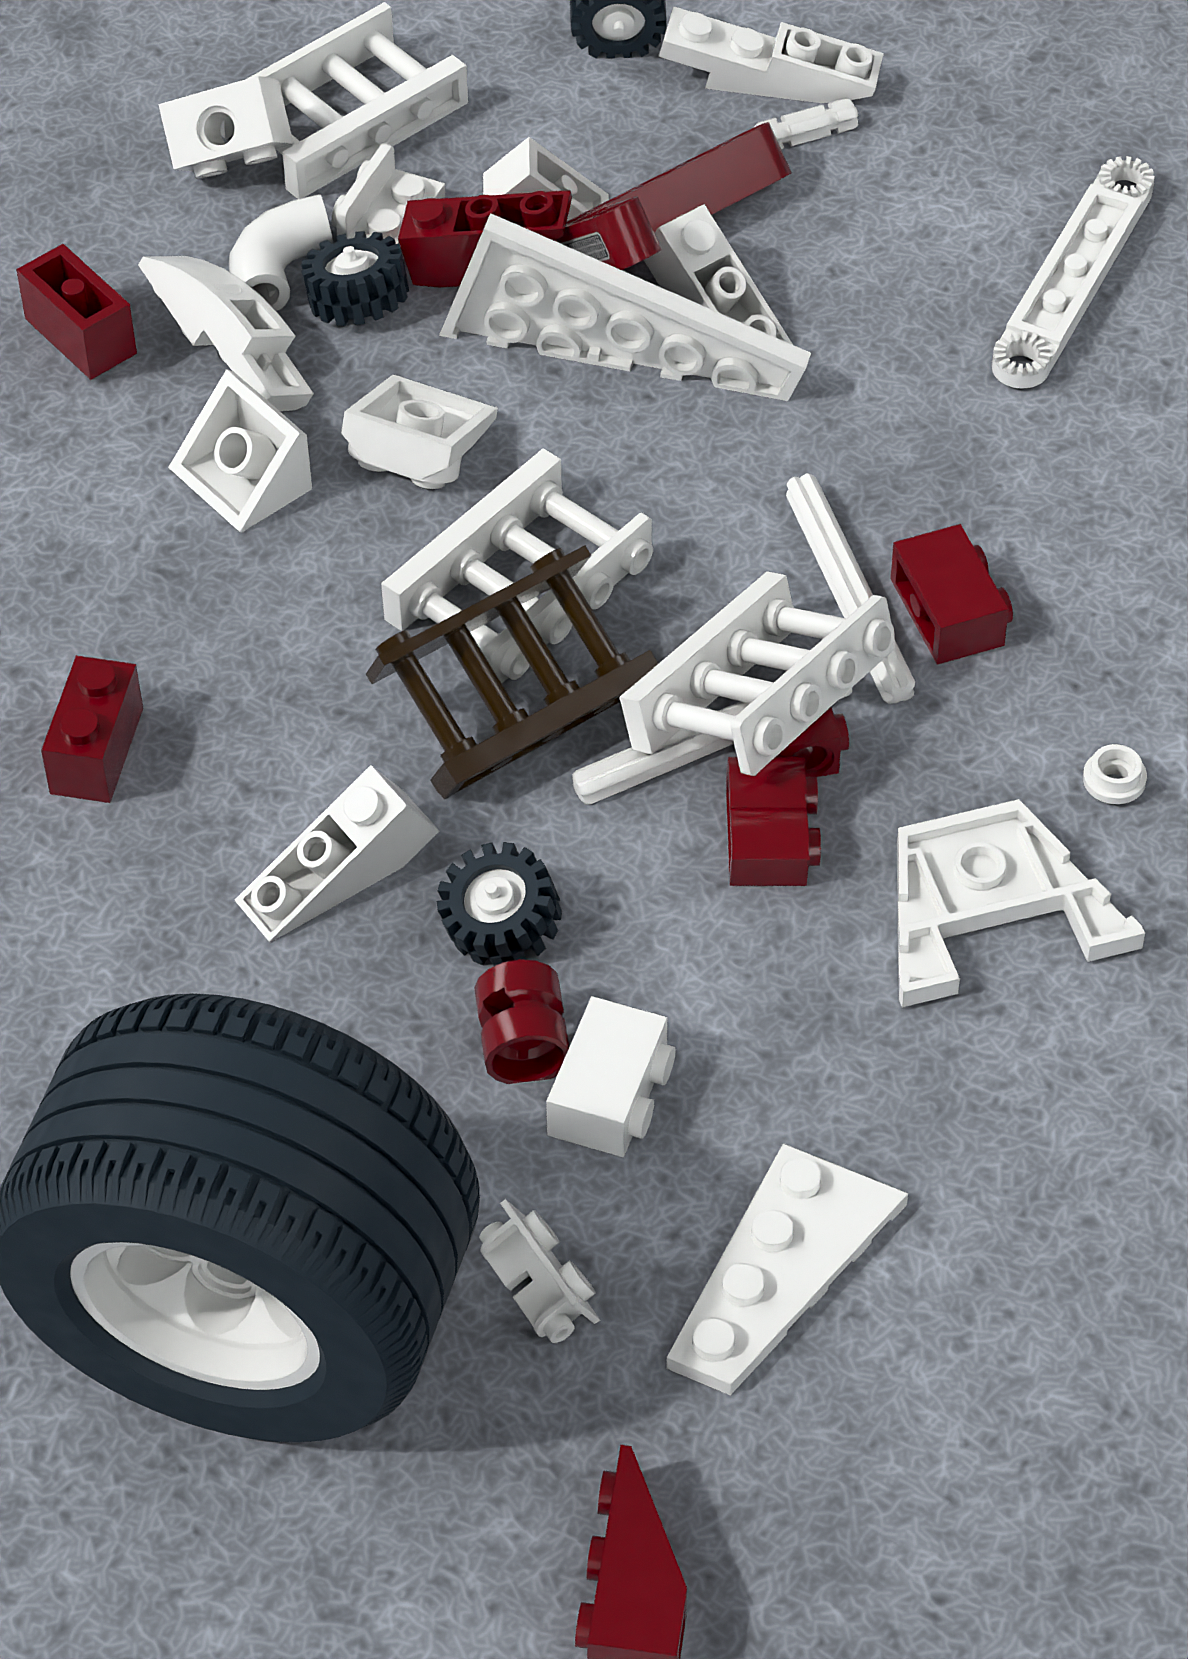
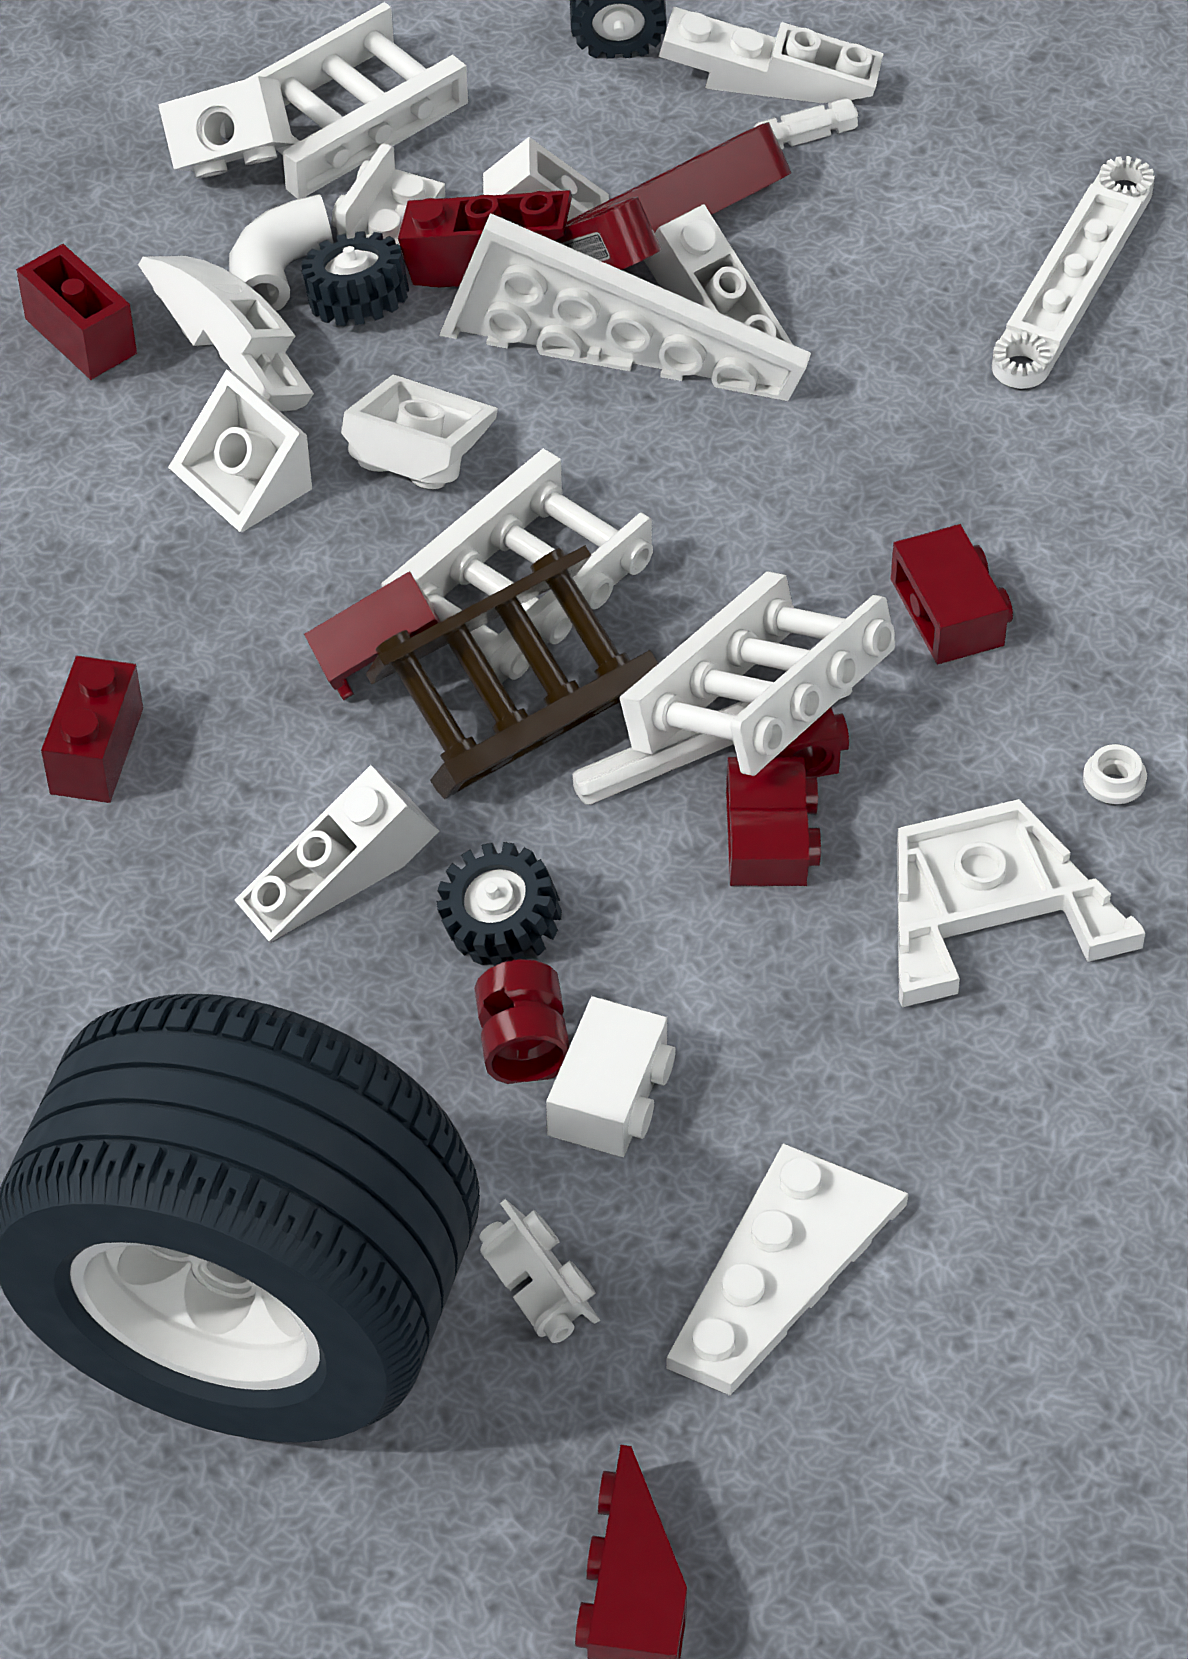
white axle [786,473,915,704] -> none
none -> dark red hinge [304,571,441,701]

